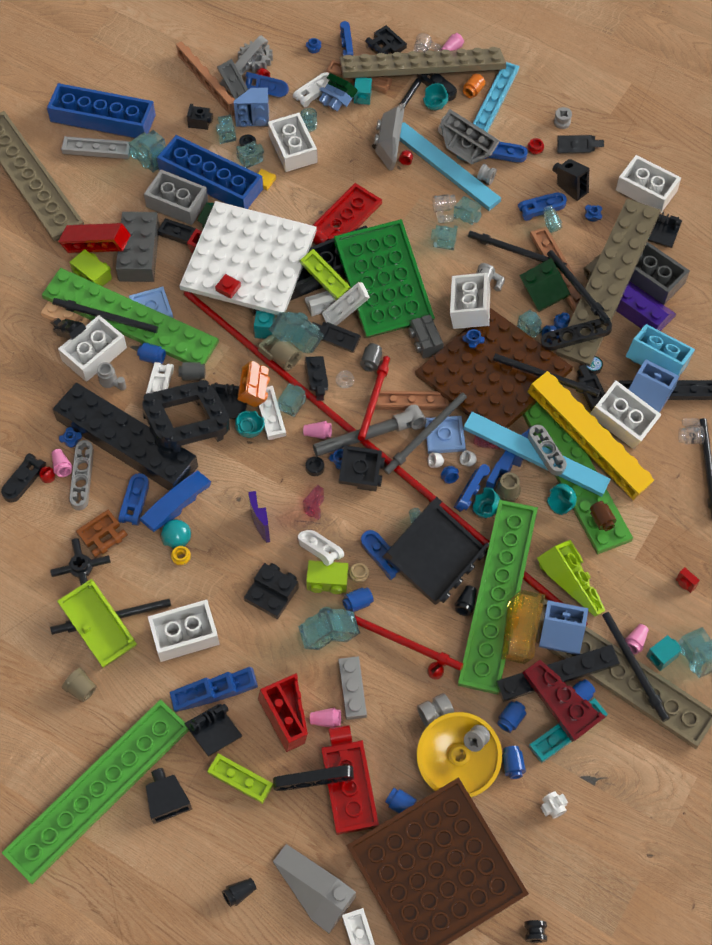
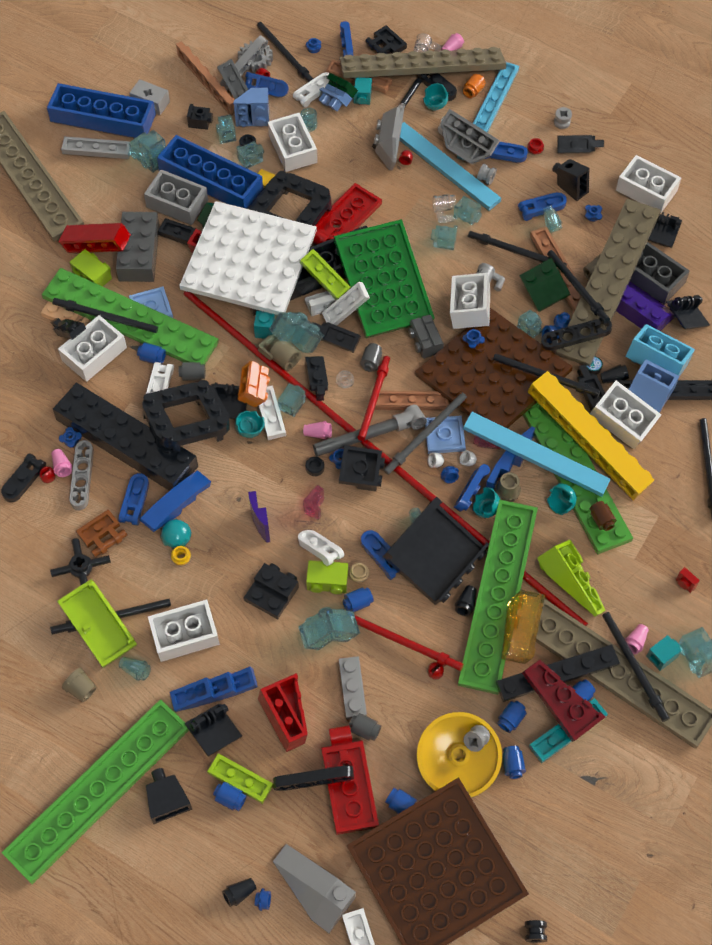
light grey piece [97,362,126,390] -> none
red plate [215,274,241,299] -> none
bright pink cone [310,707,341,728] -> none
light grey wheel [417,693,455,727] -> none
light grey beam [528,425,567,476] -> none
medium blue slope [539,601,588,655] -> none
white gear [540,791,568,819] -> none
clear piece [678,418,705,445] -> none
none -> clear light blue cone [119,657,151,681]
none -> light grey brick [130,79,170,115]
none -> blue brick [213,782,247,811]
none -> black plate [249,171,332,226]
none -> blue plate [255,888,271,911]
none -> black bar [257,22,313,82]
none -> dark grey brick [349,713,381,741]
none -> black cone [600,364,629,384]
none -> black hinge [666,295,710,330]

